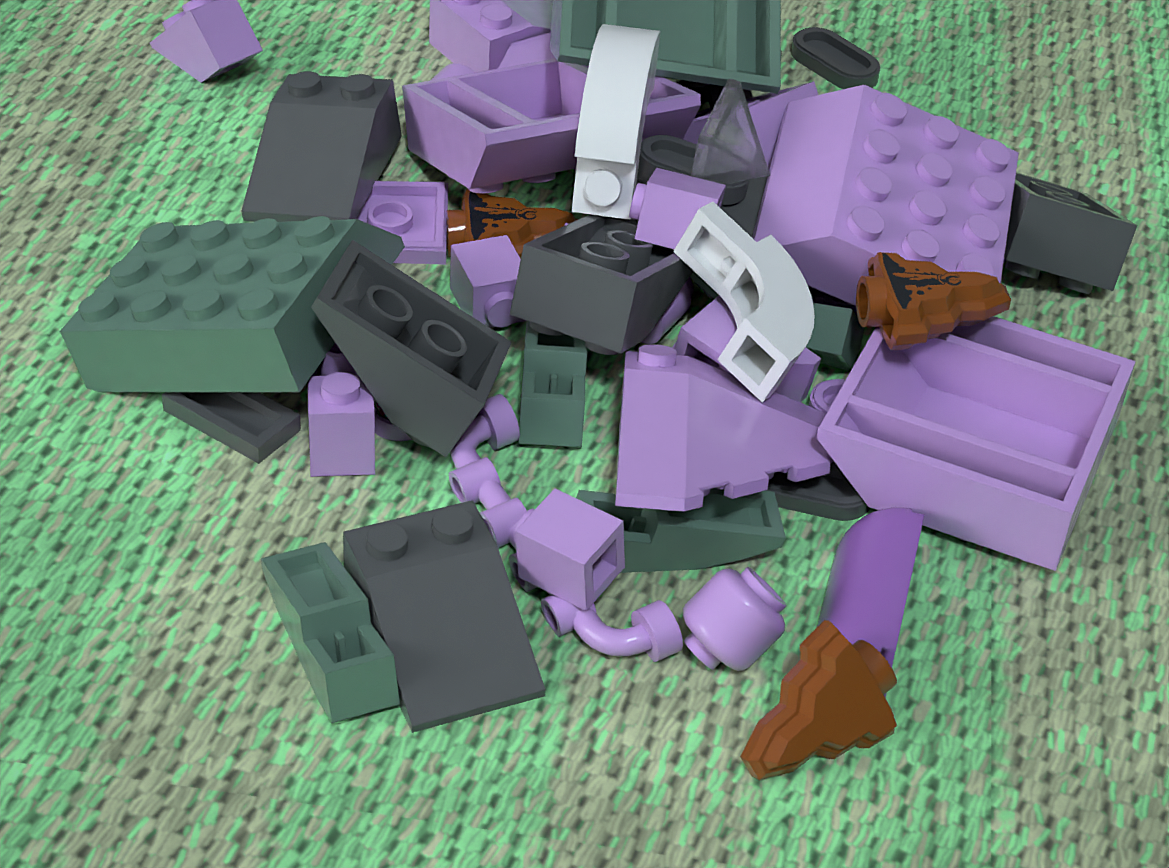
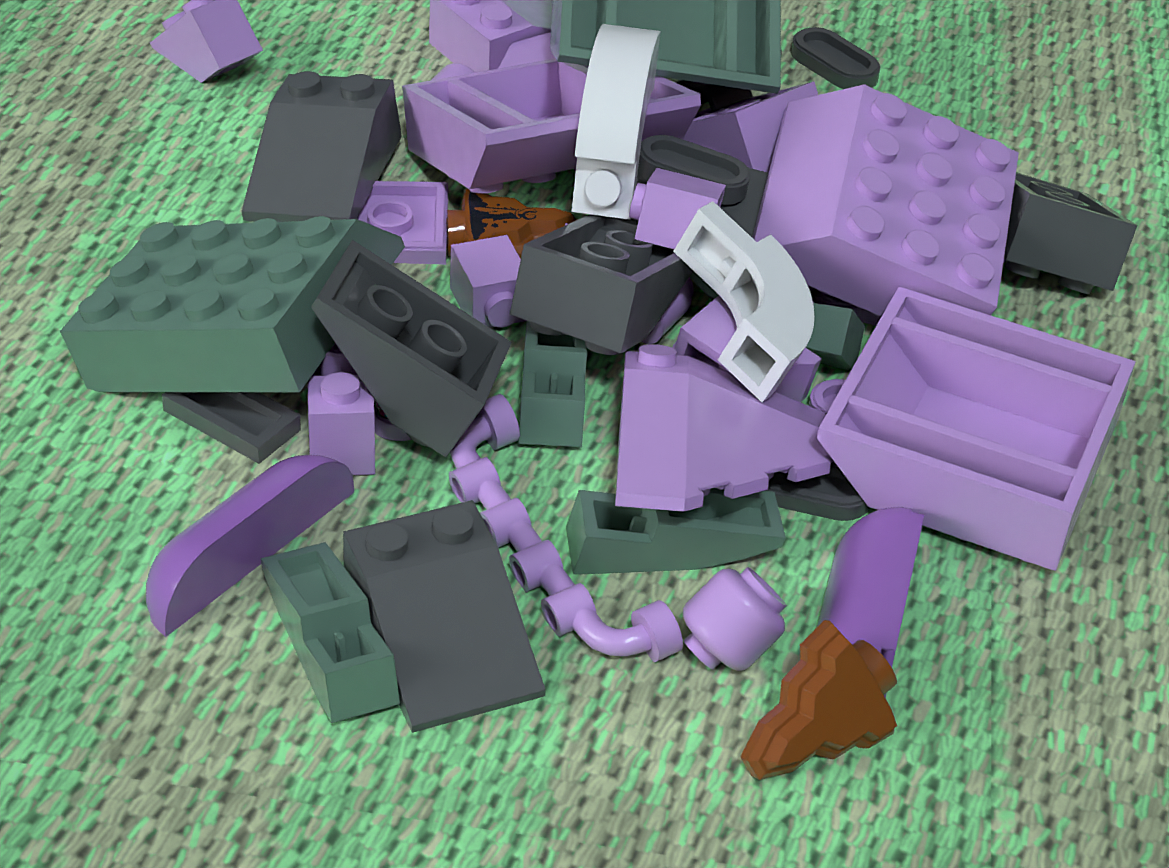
lavender brick [514,489,625,611] -> none
clear slope [691,78,770,185] -> none
dark orange rock [856,252,1011,351] -> none
none -> medium lavender brick [146,455,354,637]

